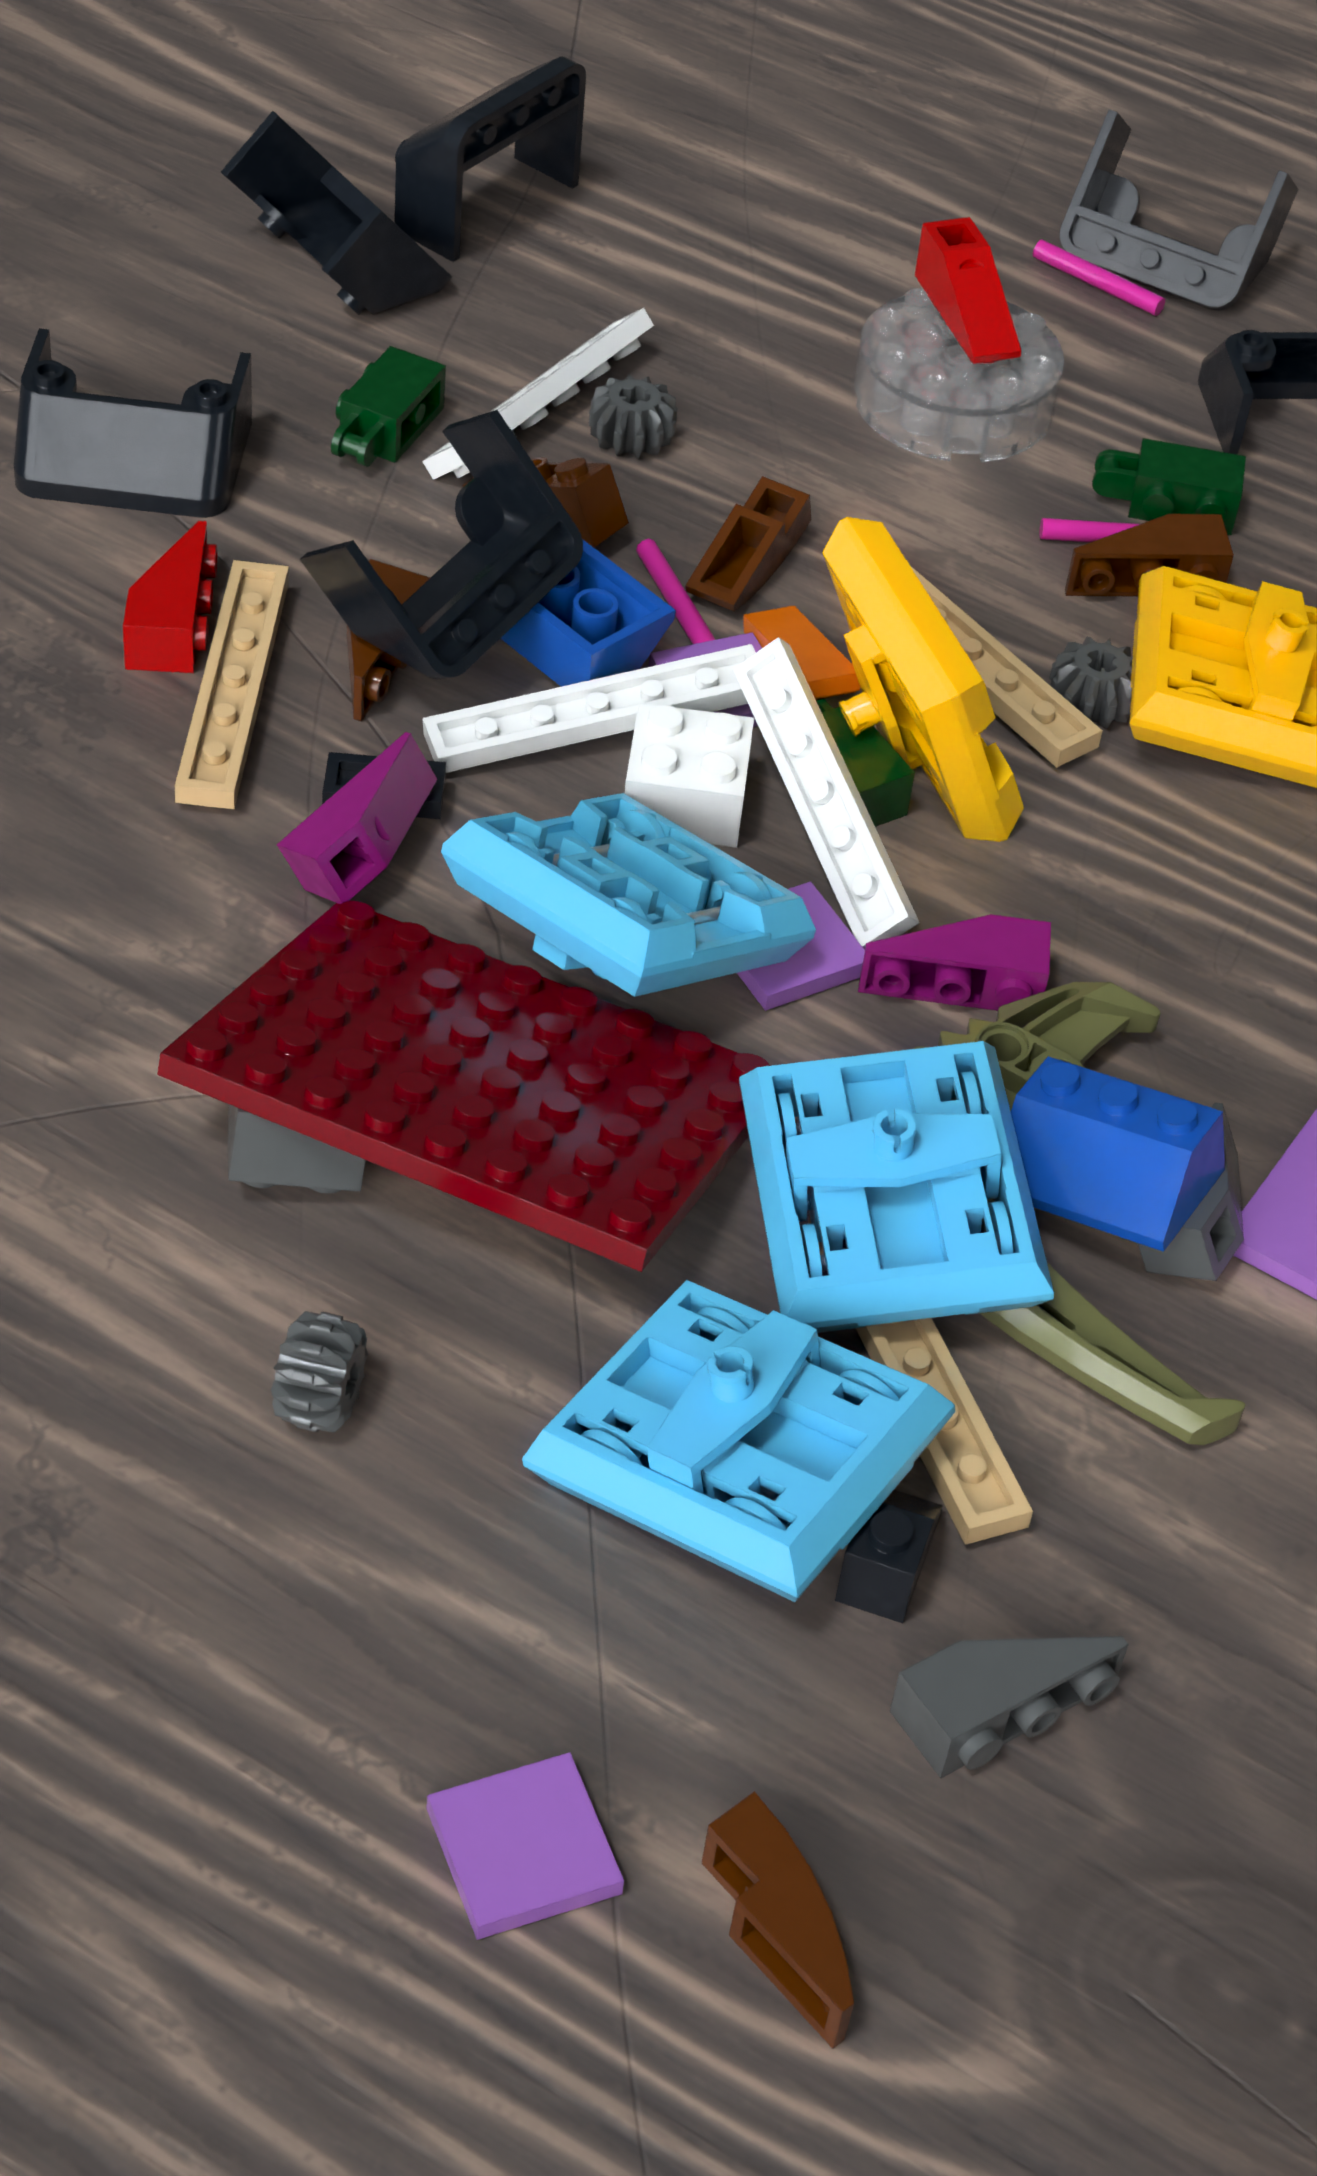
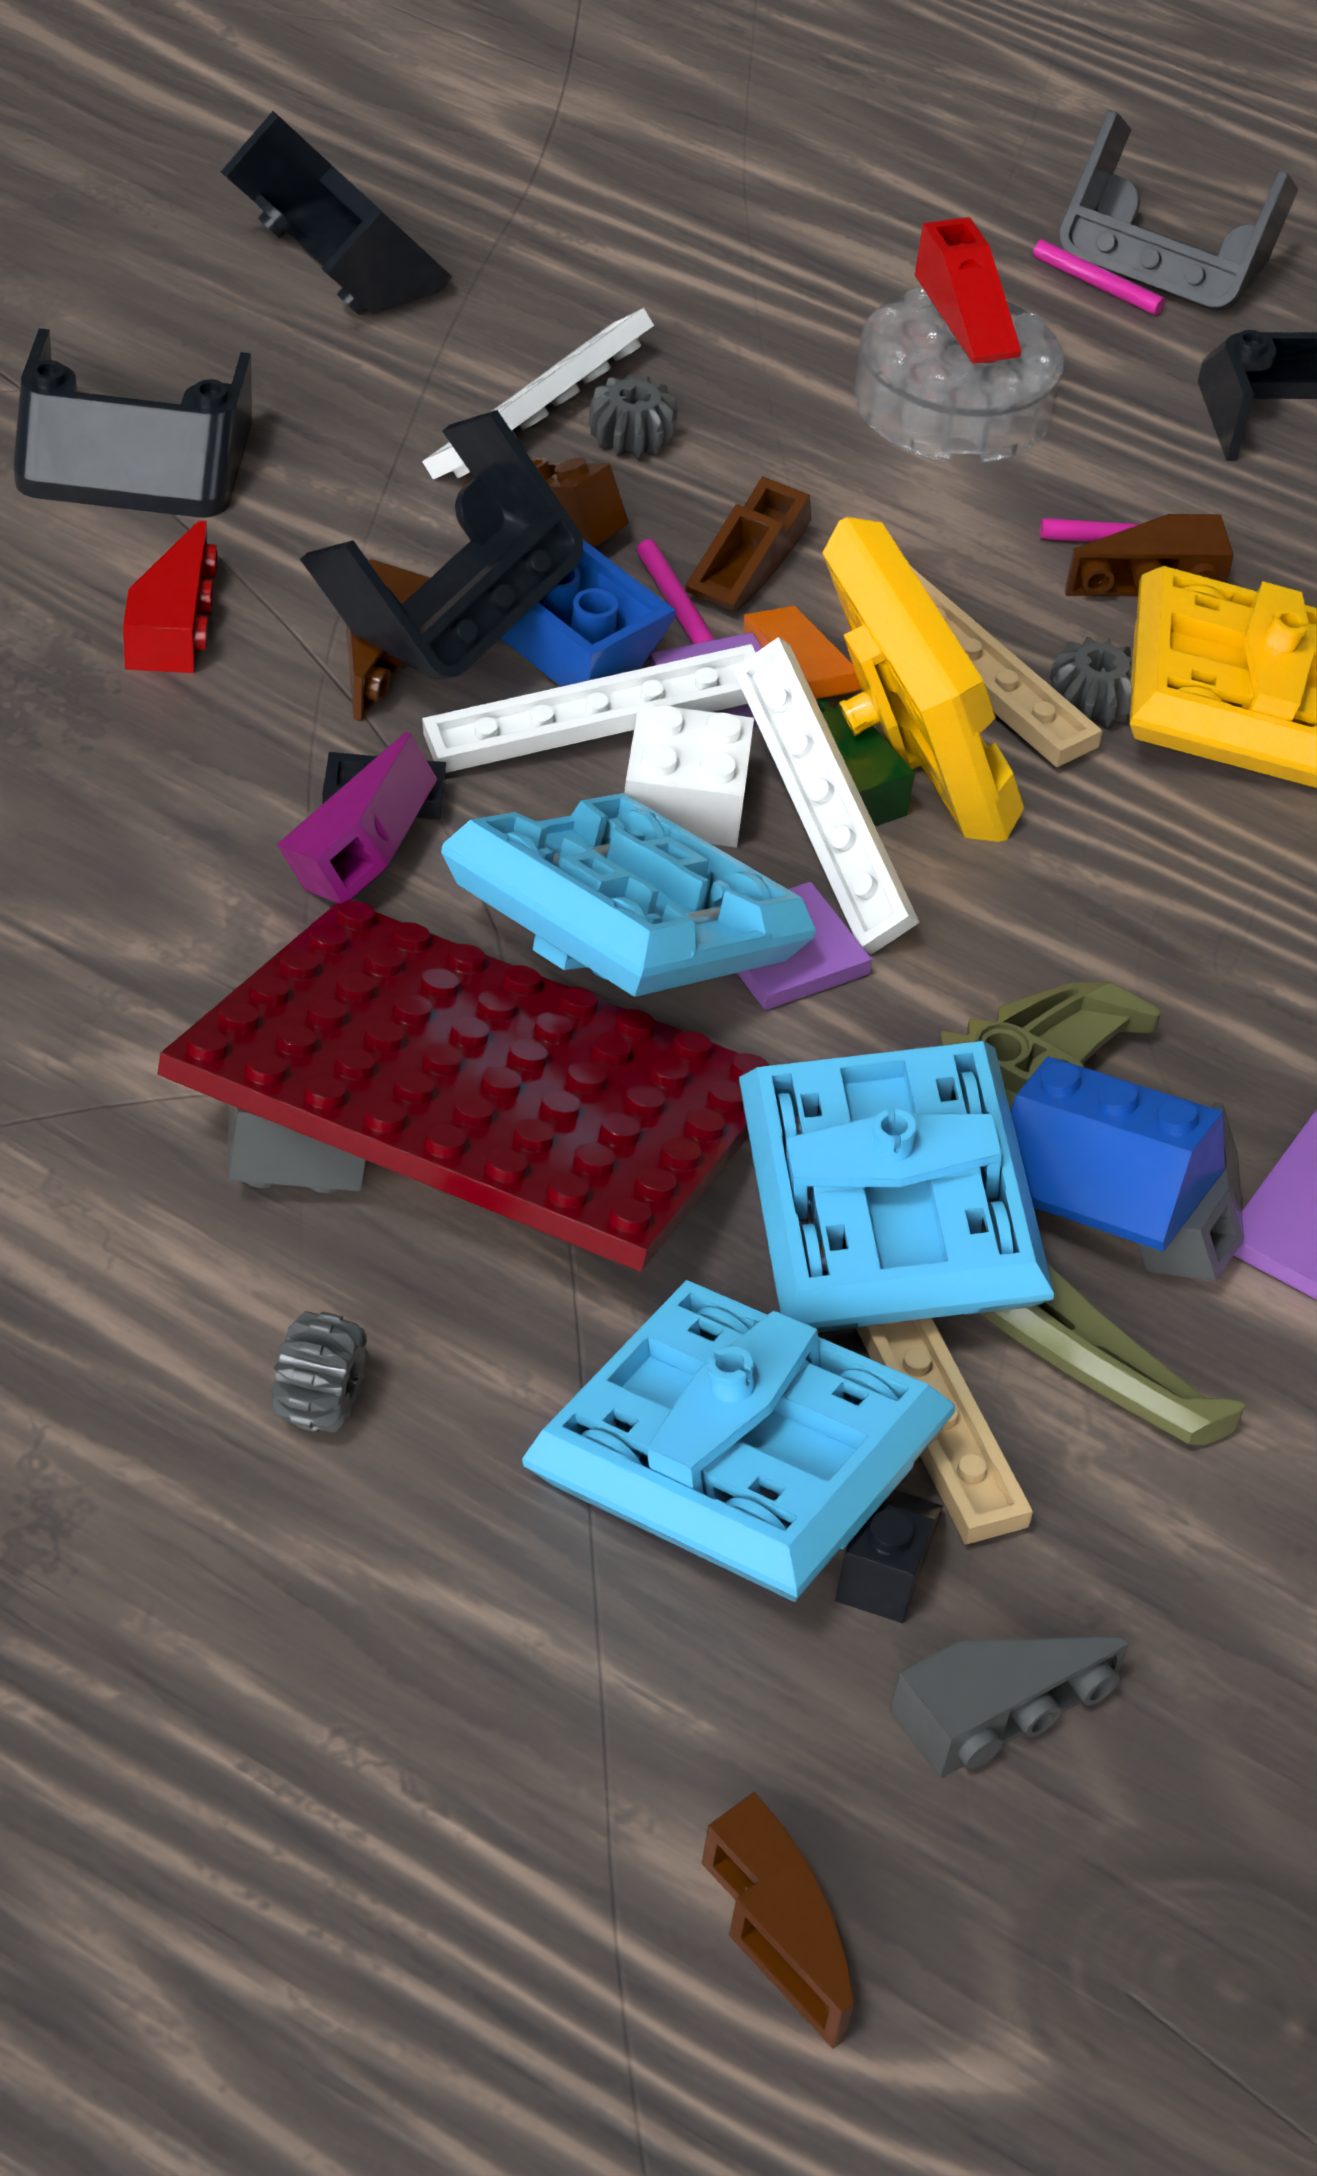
tan plate [175,560,289,809] -> none
dark green brick [331,346,446,467] -> none
black windscreen [394,56,586,262] -> none
medium lavender tile [426,1752,624,1940] -> none
magenta slope [858,914,1051,1011] -> none
dark green brick [1092,438,1246,535] -> none

